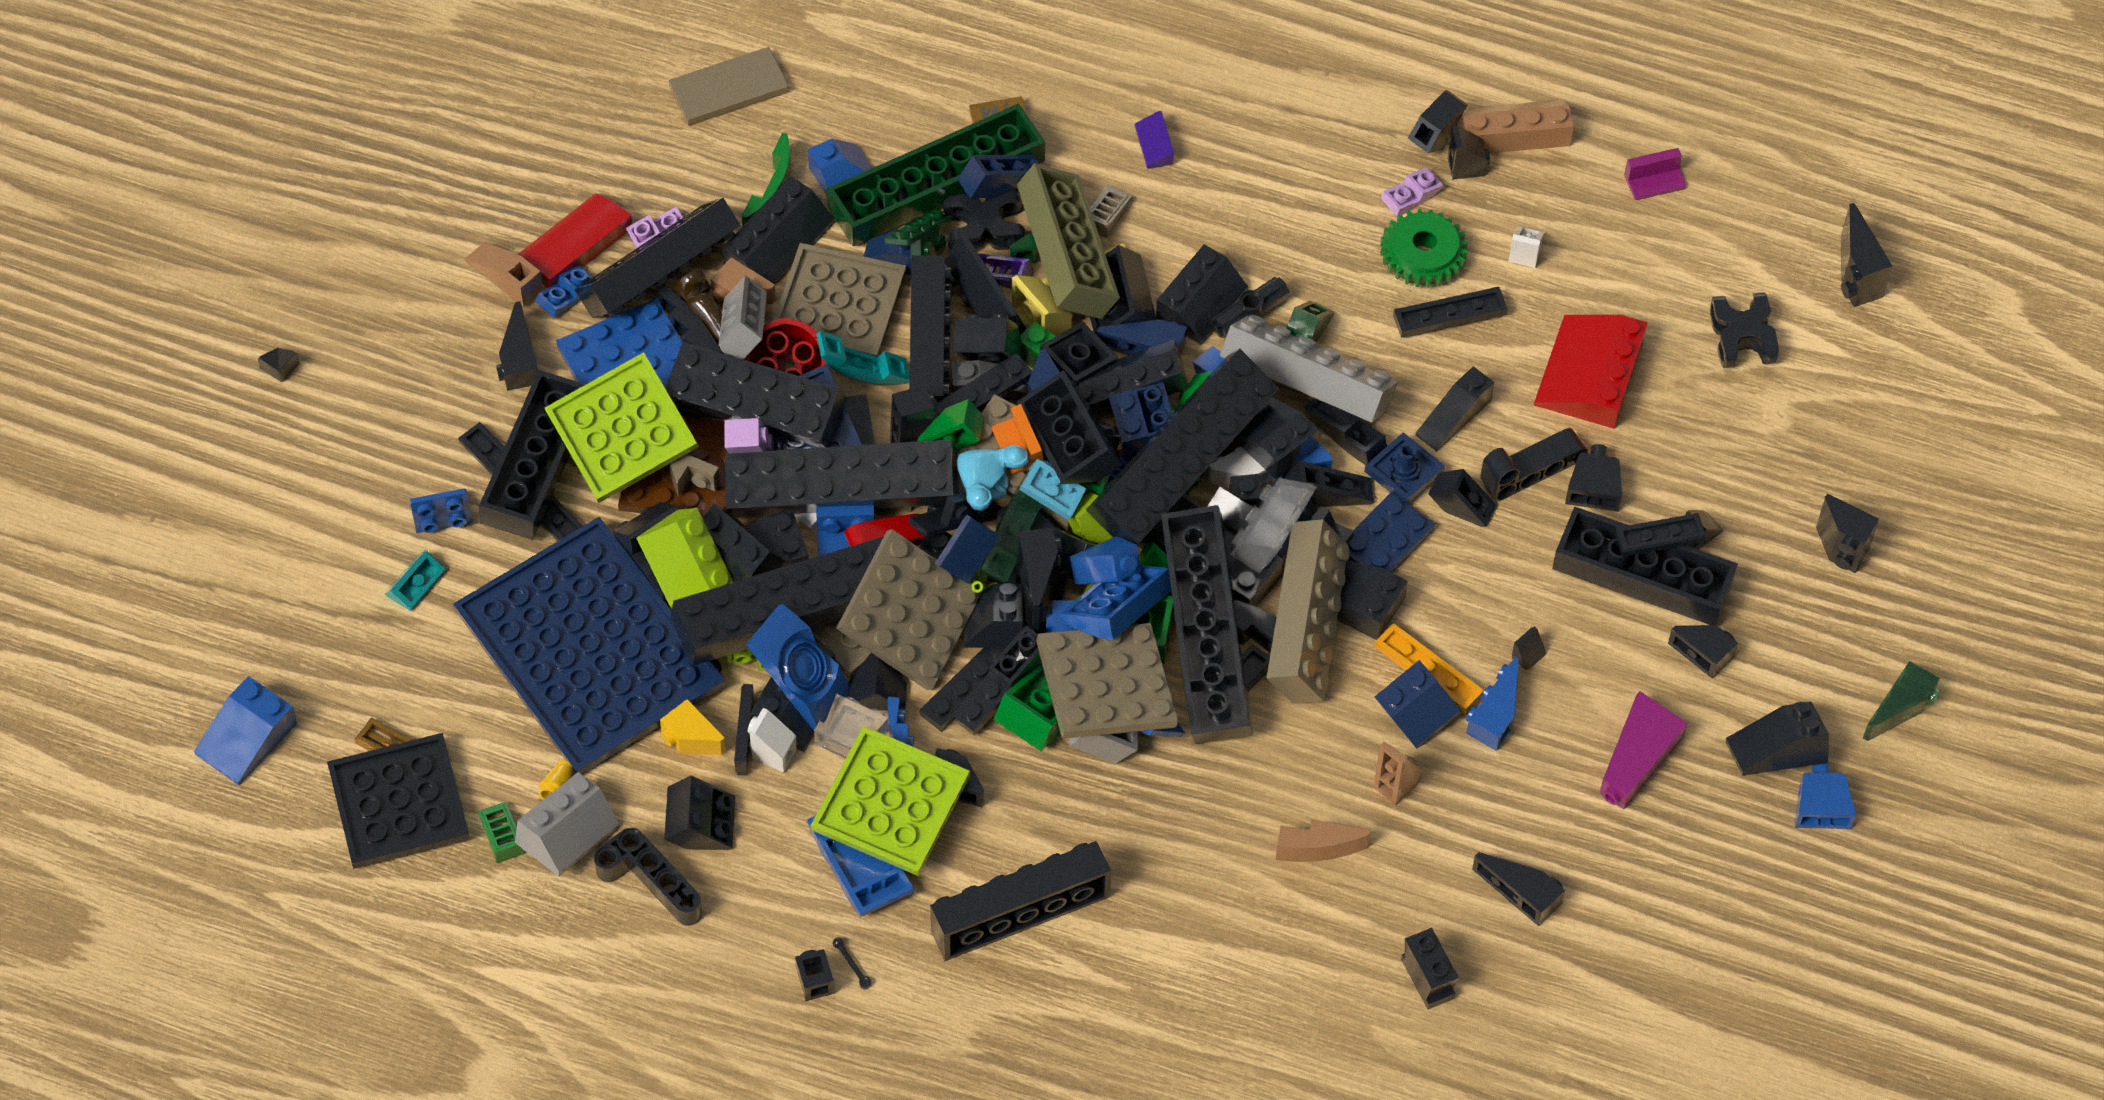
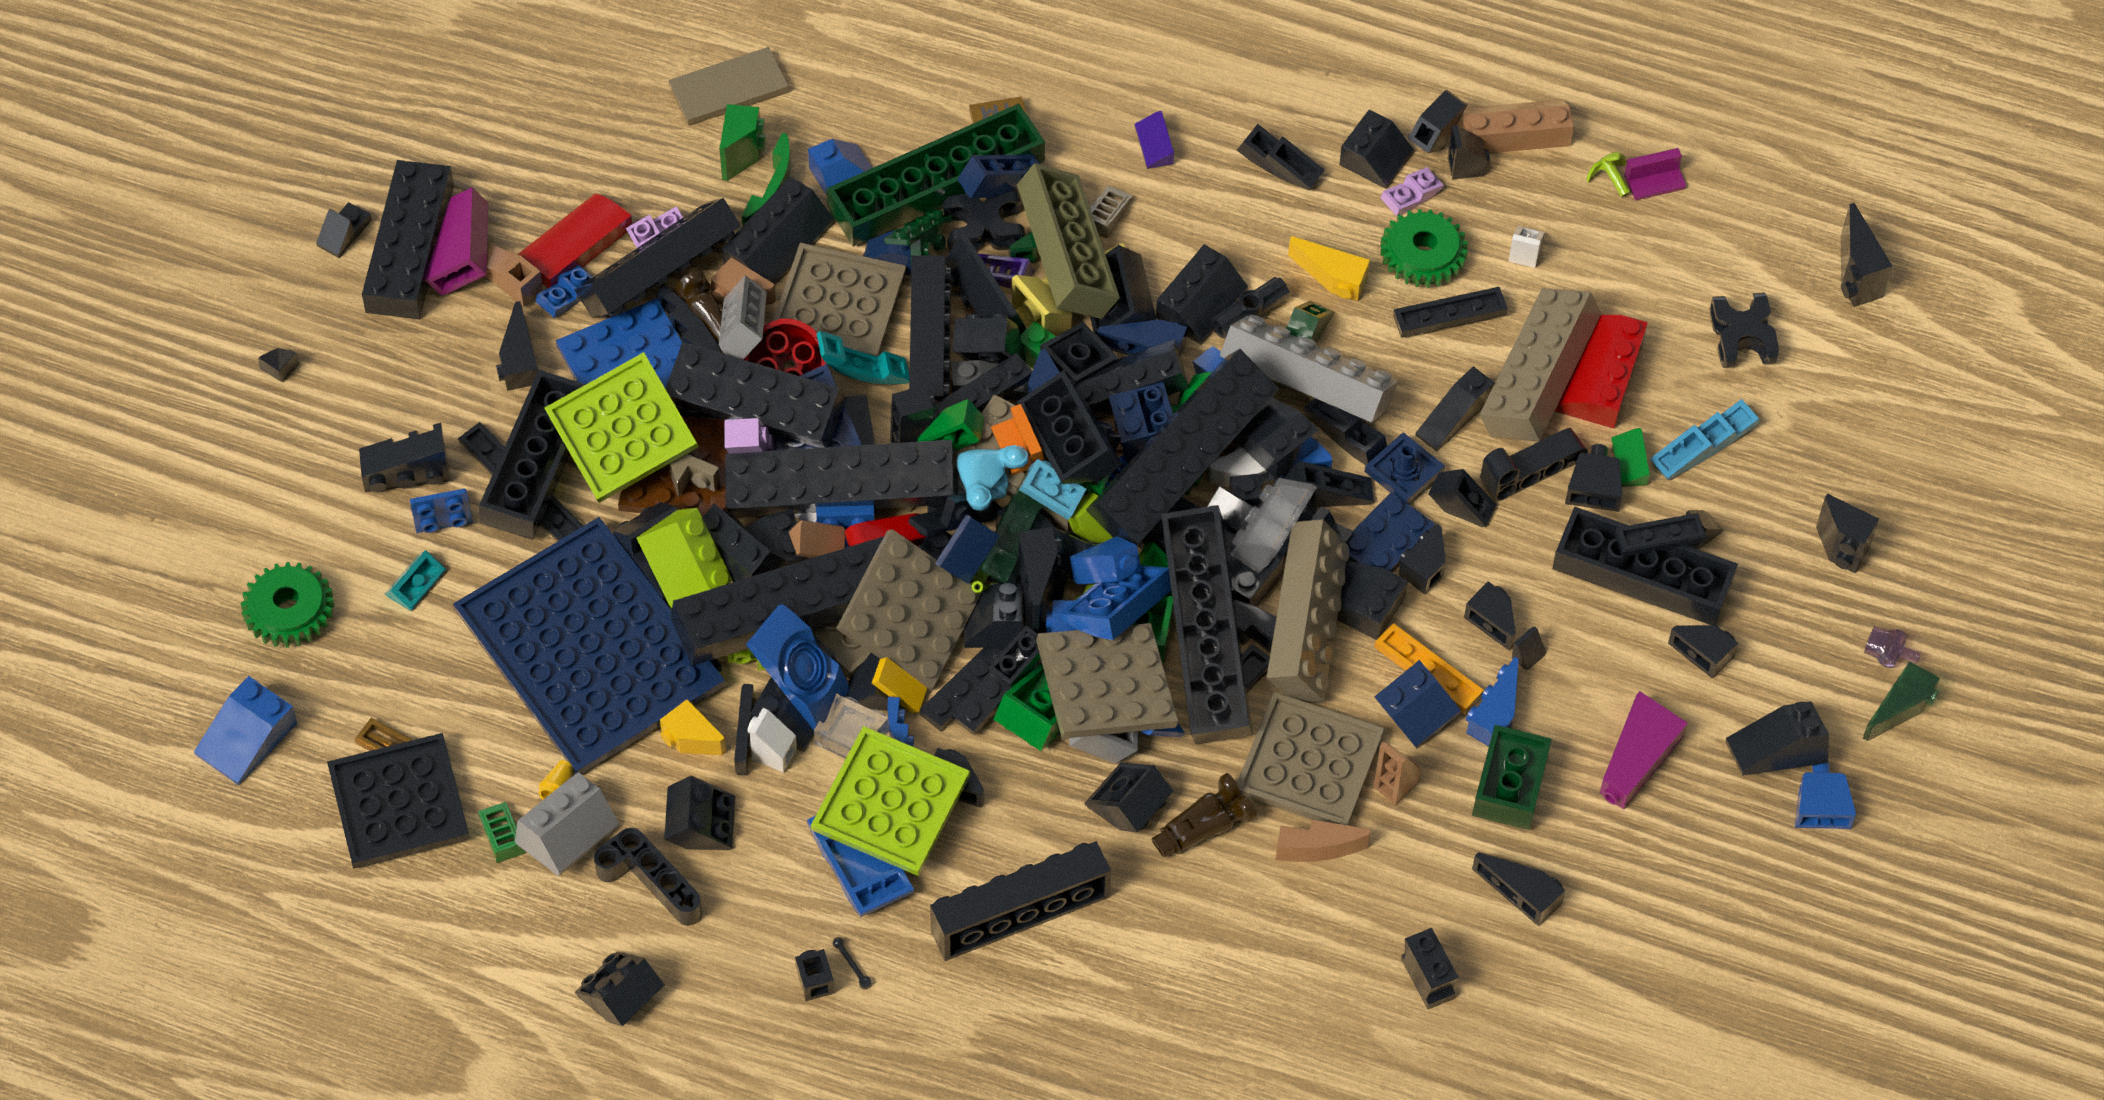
none -> green gear [241,562,335,648]
none -> black slope [316,202,372,258]
none -> black wedge [359,422,450,492]
none -> black brick [362,160,454,320]
none -> magenta slope [425,187,489,296]
none -> black slope [575,952,665,1026]
none -> green slope [719,104,766,181]
none -> medium nougat slope [789,520,845,558]
none -> yellow tile [872,657,927,714]
none -> black slope [1084,762,1173,832]
none -> dark brown piece [1151,773,1257,858]
none -> black slope [1236,124,1324,190]
none -> dark tan plate [1237,692,1384,825]
none -> yellow slope [1288,236,1370,301]
none -> black slope [1339,109,1414,189]
none -> black slope [1399,524,1446,595]
none -> black slope [1464,581,1516,651]
none -> dark green slope [1472,725,1552,830]
none -> dark tan brick [1479,288,1601,441]
none -> lime plant [1586,151,1630,197]
none -> green slope [1611,428,1650,487]
none -> dark azure slope [1650,399,1760,480]
none -> piece [1864,626,1921,668]

